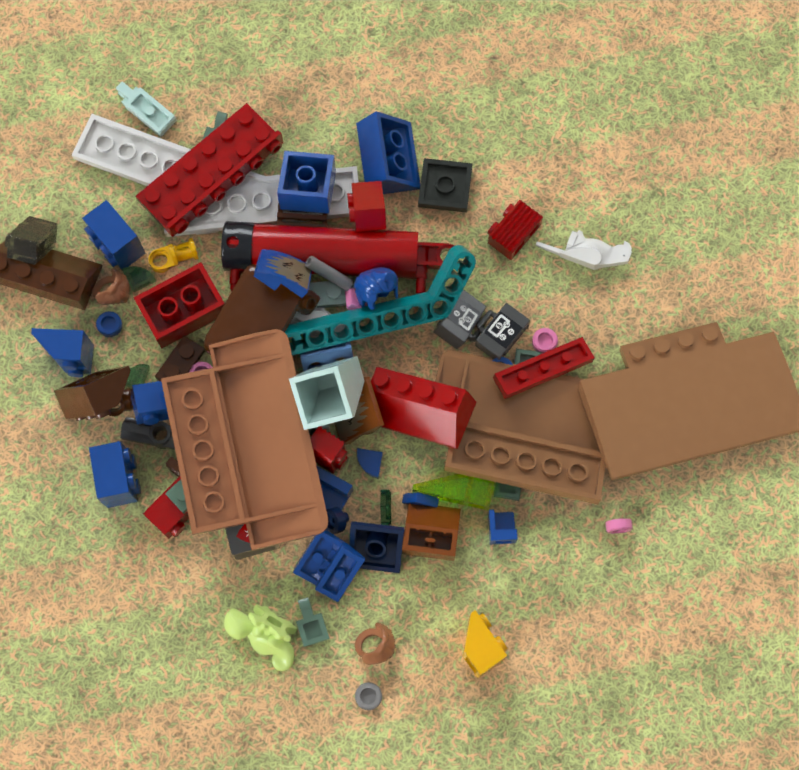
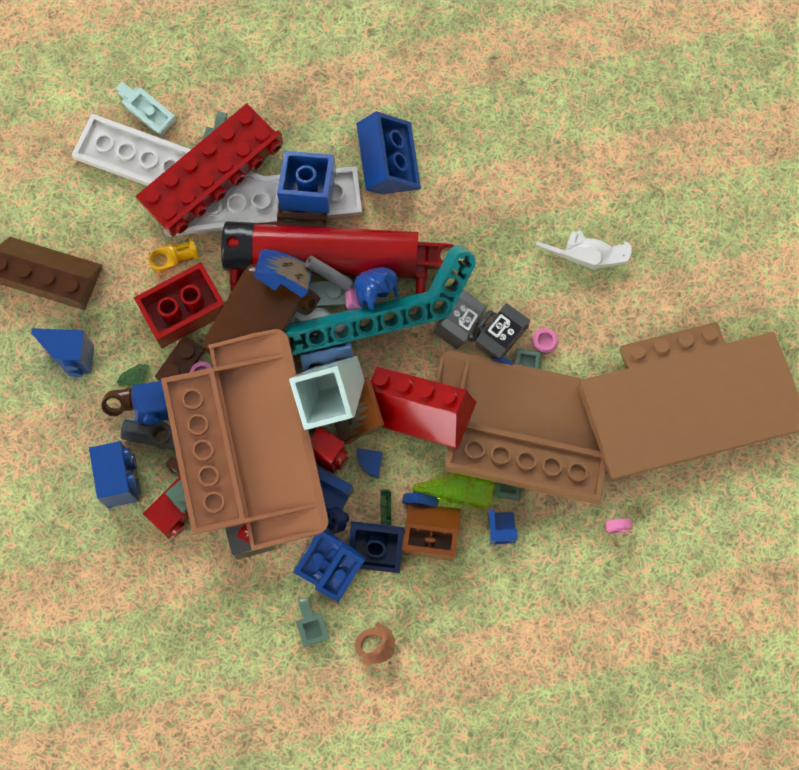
clear smoke brick [5,216,58,265] -> none
reddish brown slope [54,366,131,421] -> none
blue brick [82,200,146,271] -> none
nougat piece [92,268,130,305] -> none
blue tile [96,311,123,337] -> none
clear green tile [122,266,156,292] -> none
yellowish green animal [224,604,298,671] -> none
red piece [347,181,386,232] -> none
light grey tile [355,682,382,710] -> none
pearl dark grey plate [418,158,473,213] -> none
yellow slope [463,610,508,678] -> none
red brick [487,200,543,260] -> none
red plate [493,337,595,399] -> none

